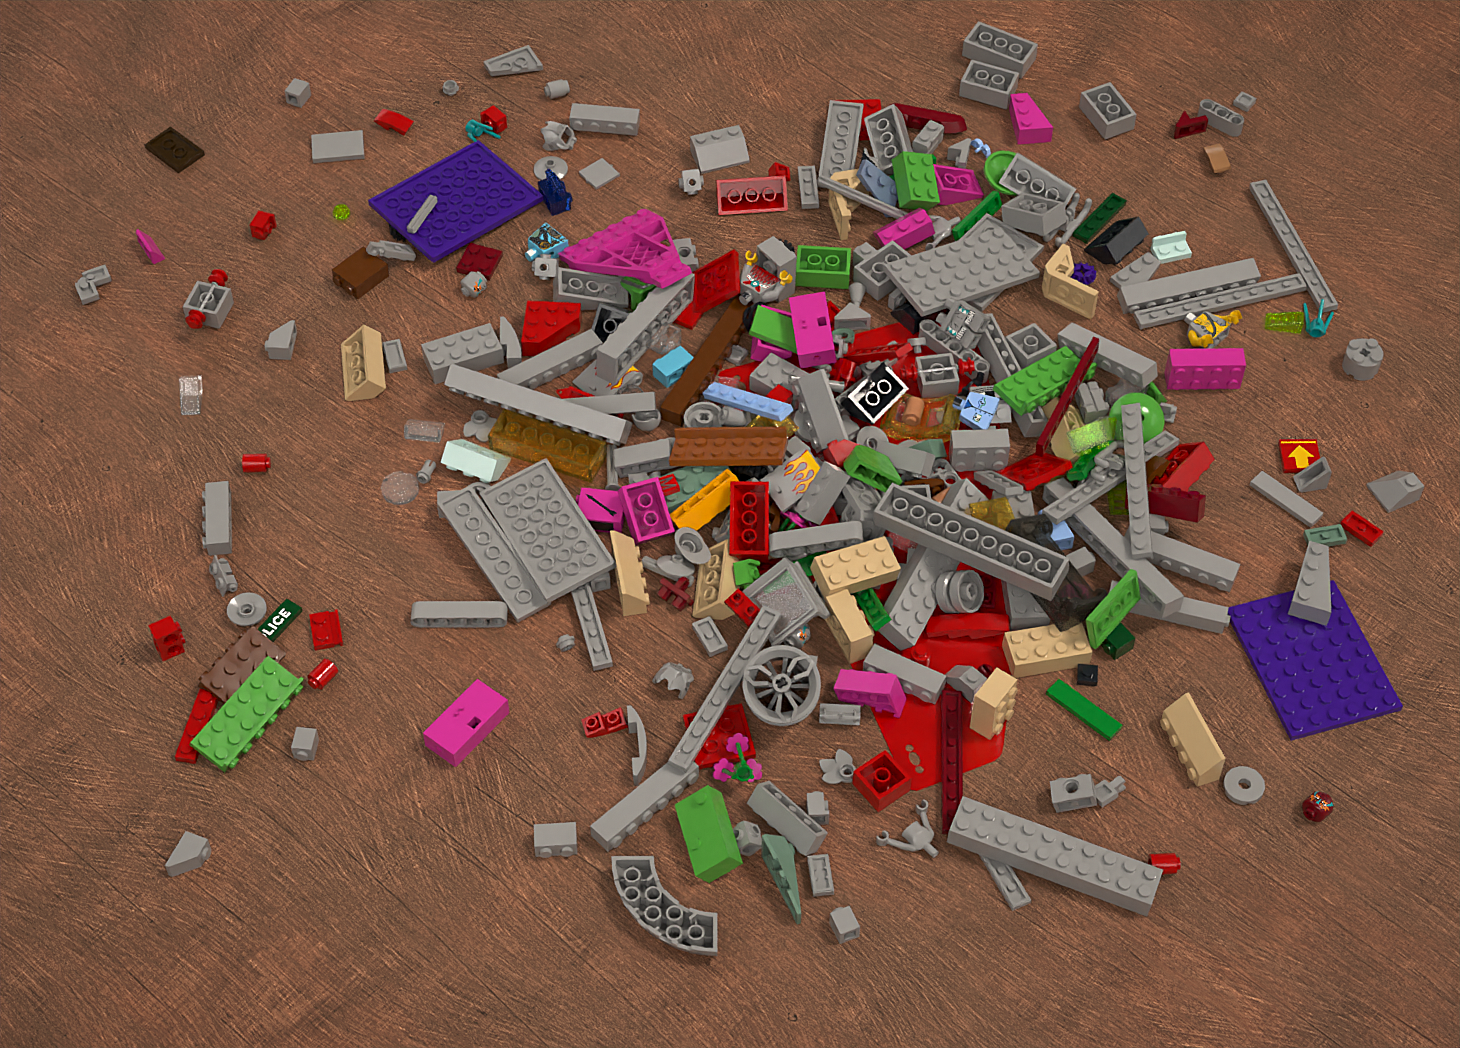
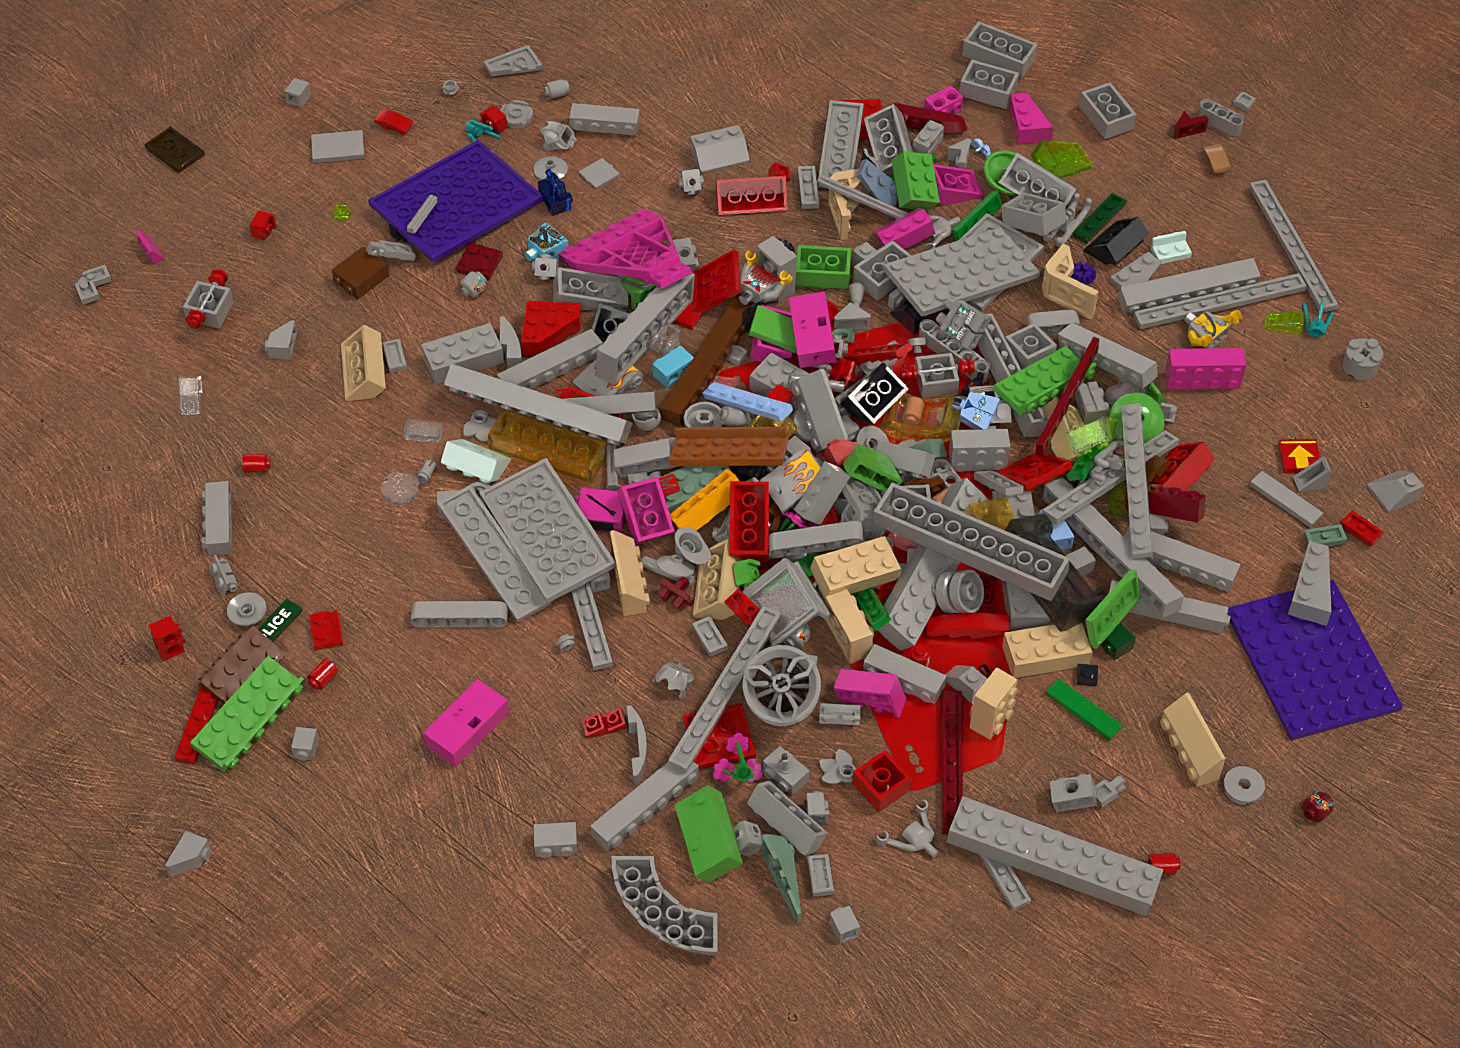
none -> light grey tile [500,100,534,128]
none -> light grey brick [763,746,810,796]
none -> dark pink brick [924,85,963,114]
none -> light grey beam [1026,309,1081,336]
none -> clear neon green slope [1030,140,1094,179]

